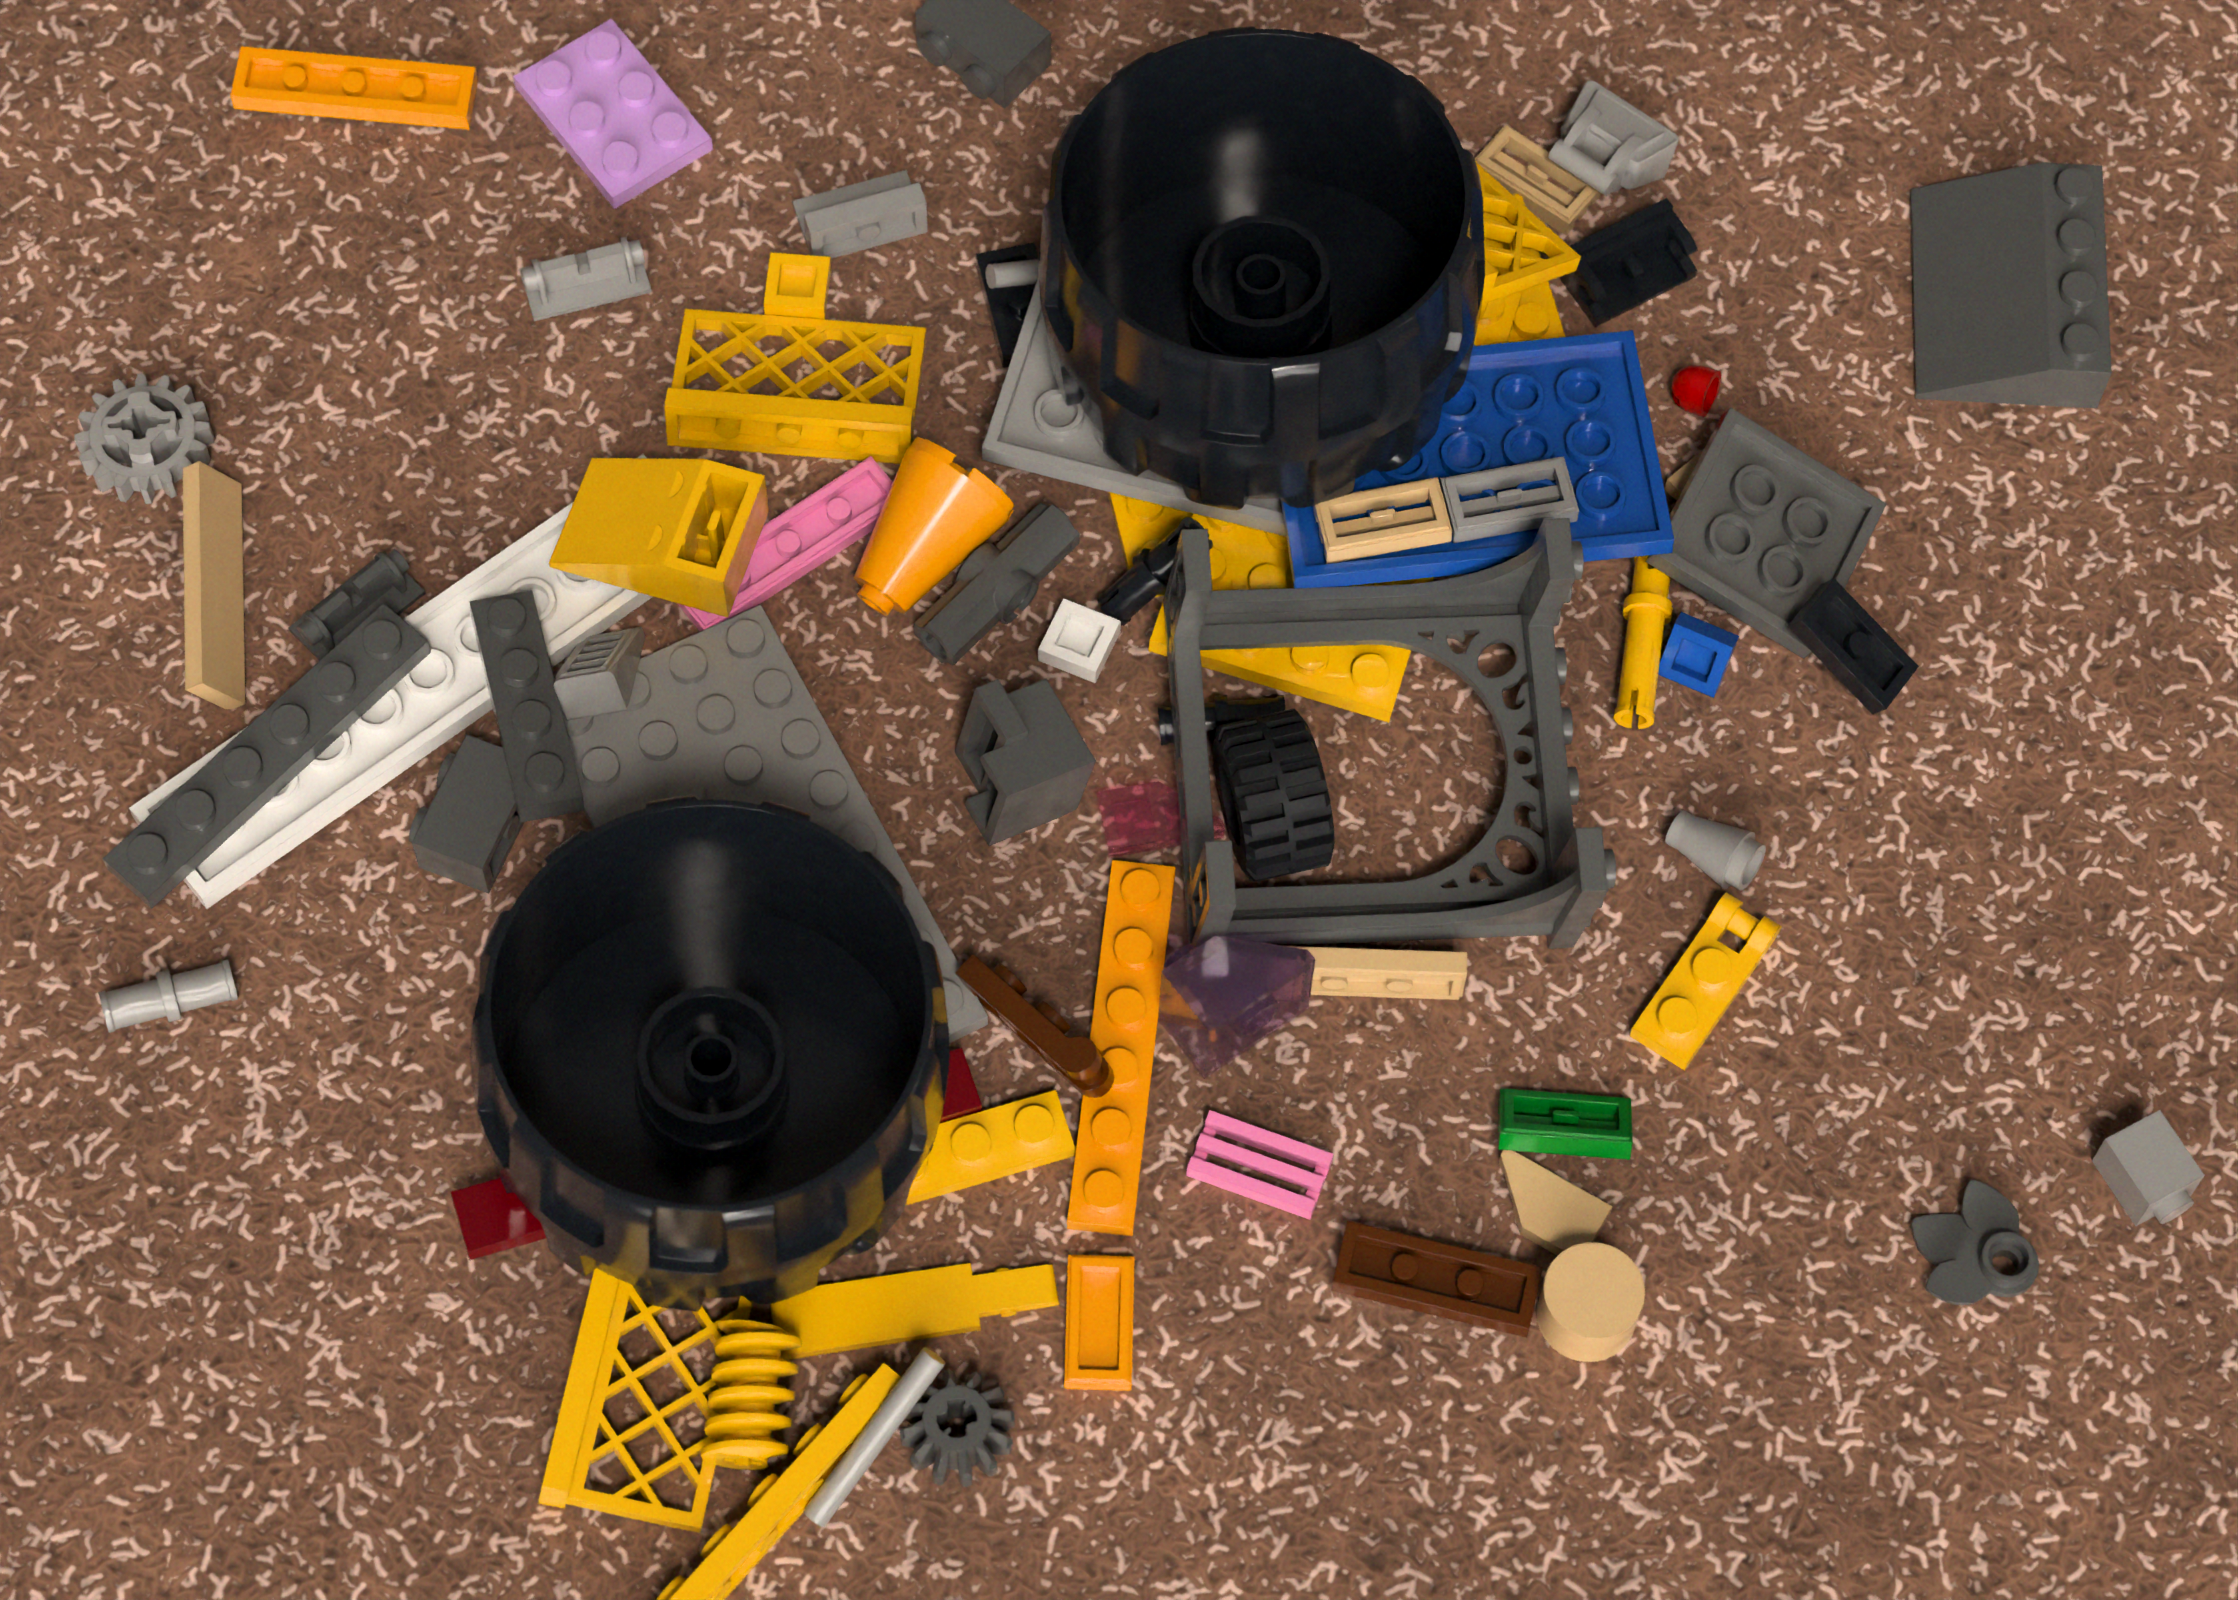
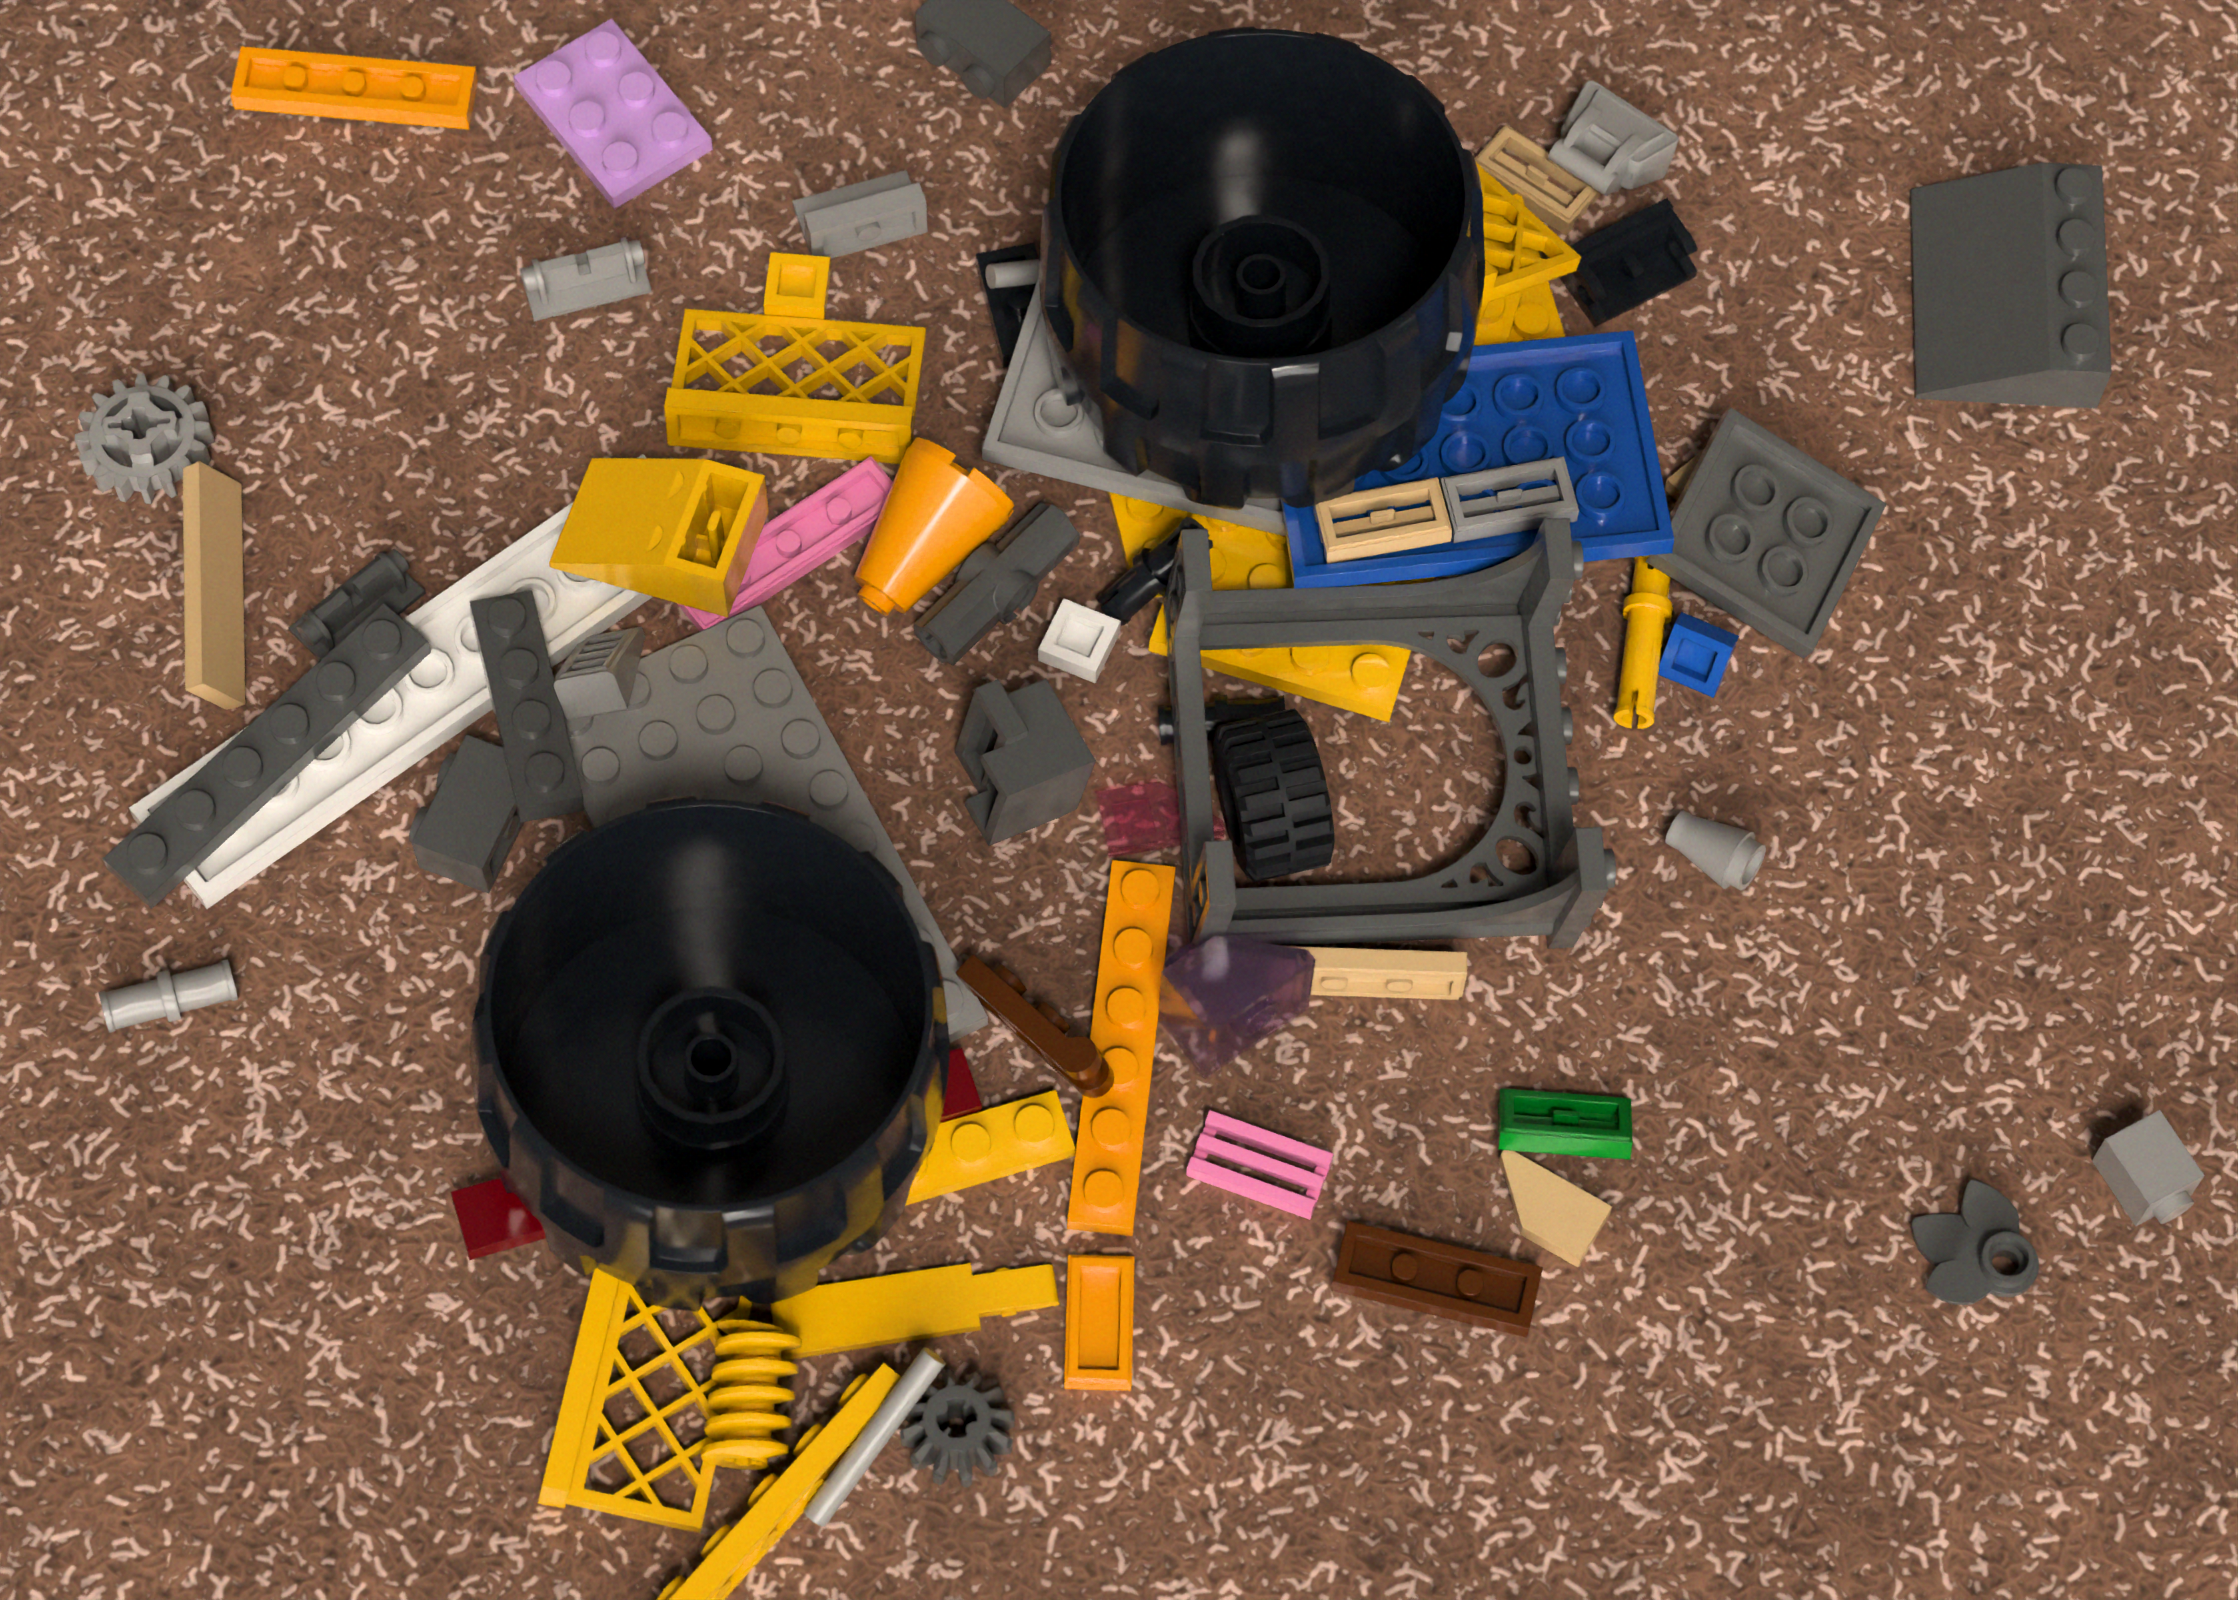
tan piece [1537,1242,1645,1362] -> none
yellow plate [1630,892,1782,1071] -> none
red hinge [1671,365,1721,418] -> none
black plate [1788,578,1919,715] -> none

